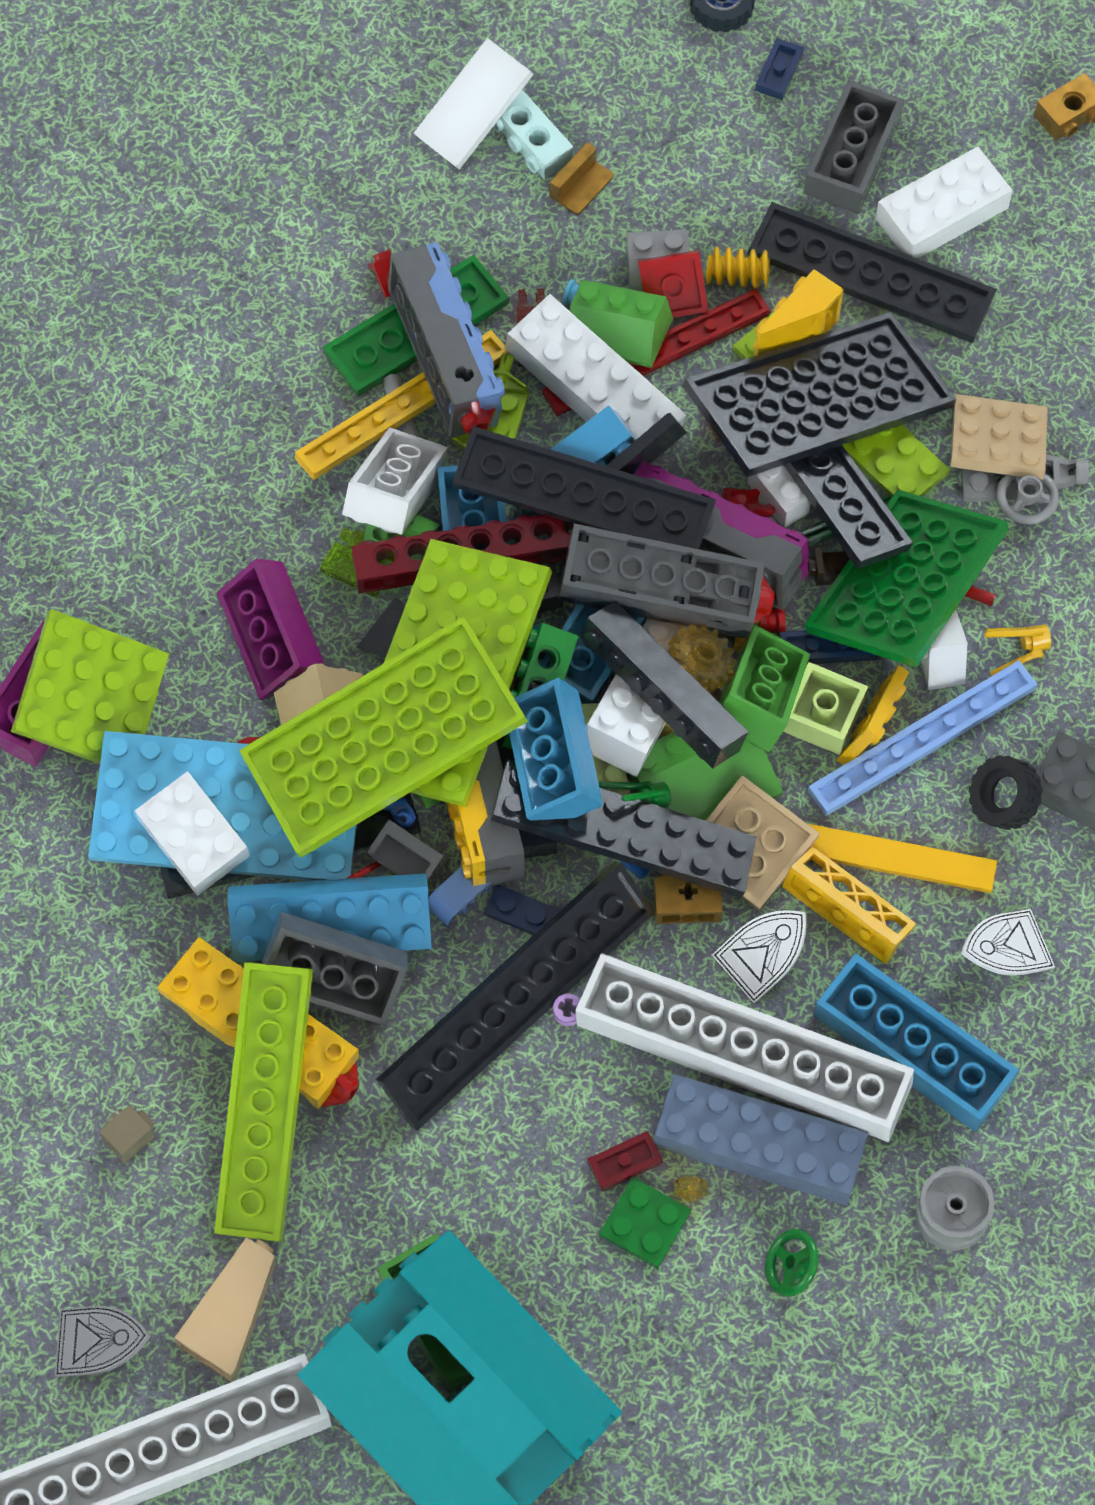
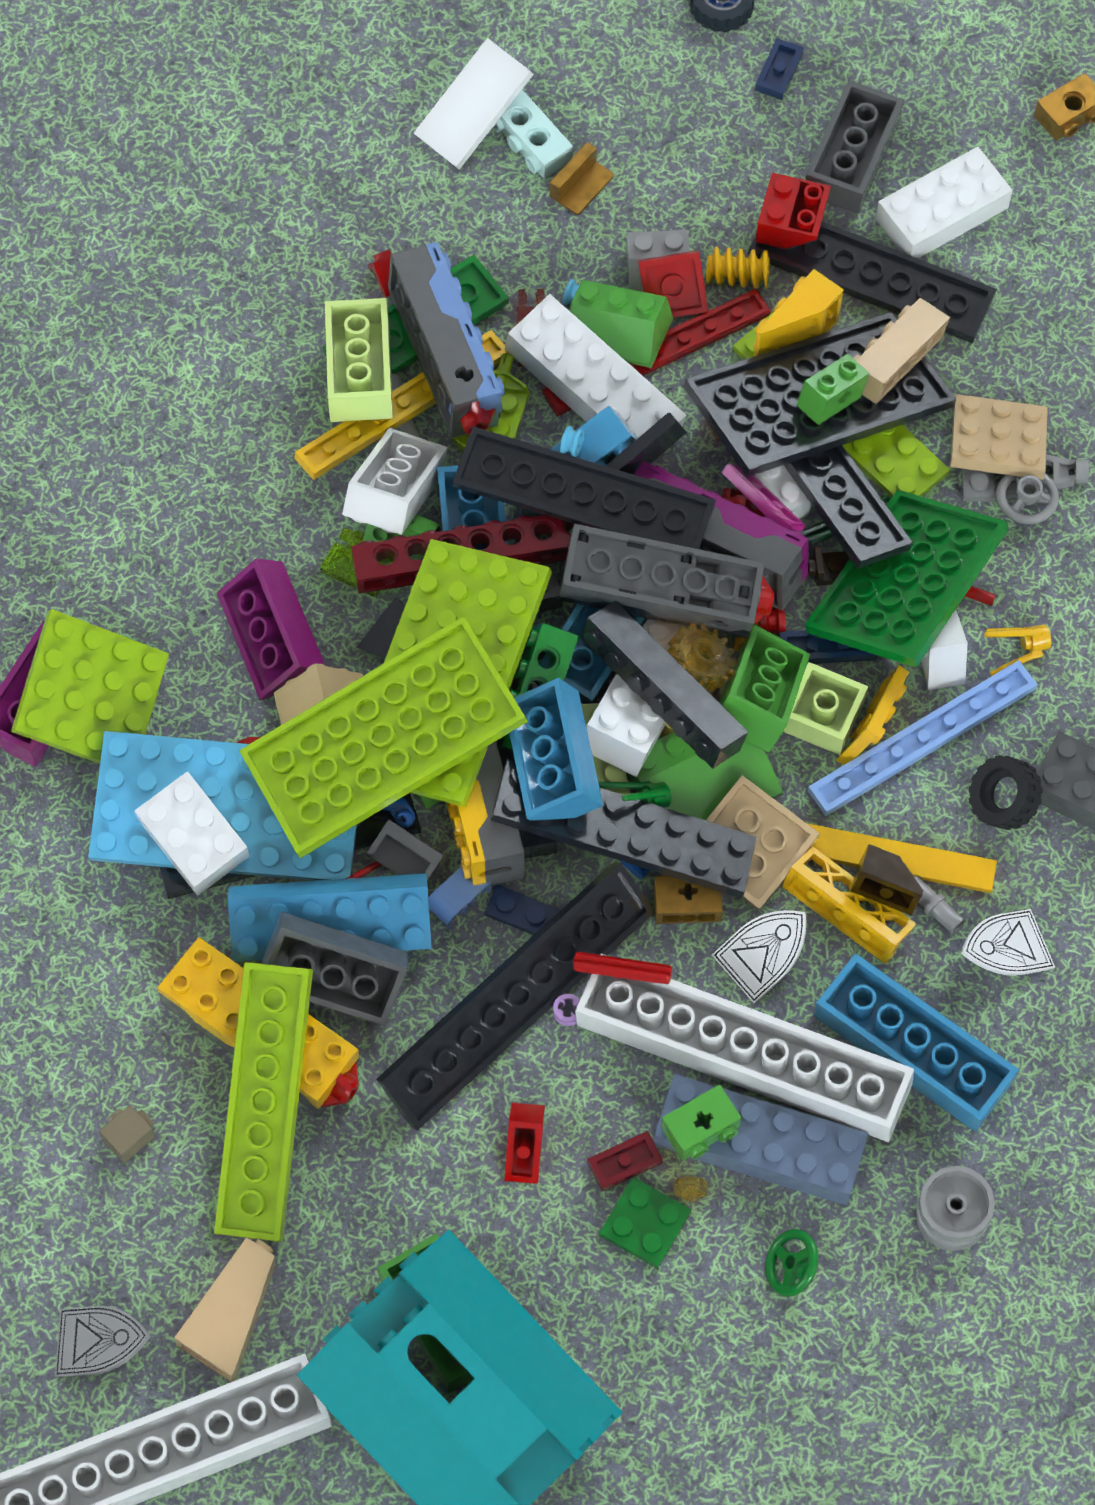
none -> yellowish green brick [325,298,393,422]
none -> red slope [504,1102,545,1184]
none -> medium azure bush [560,426,585,457]
none -> red axle [573,952,672,985]
none -> bright green brick [661,1084,742,1161]
none -> dark pink tile [721,464,805,533]
none -> red slope [755,172,831,249]
none -> bright green brick [797,354,870,425]
none -> dark brown slope [851,844,924,915]
none -> tan brick [854,298,950,404]
none -> light grey pin [914,876,966,935]

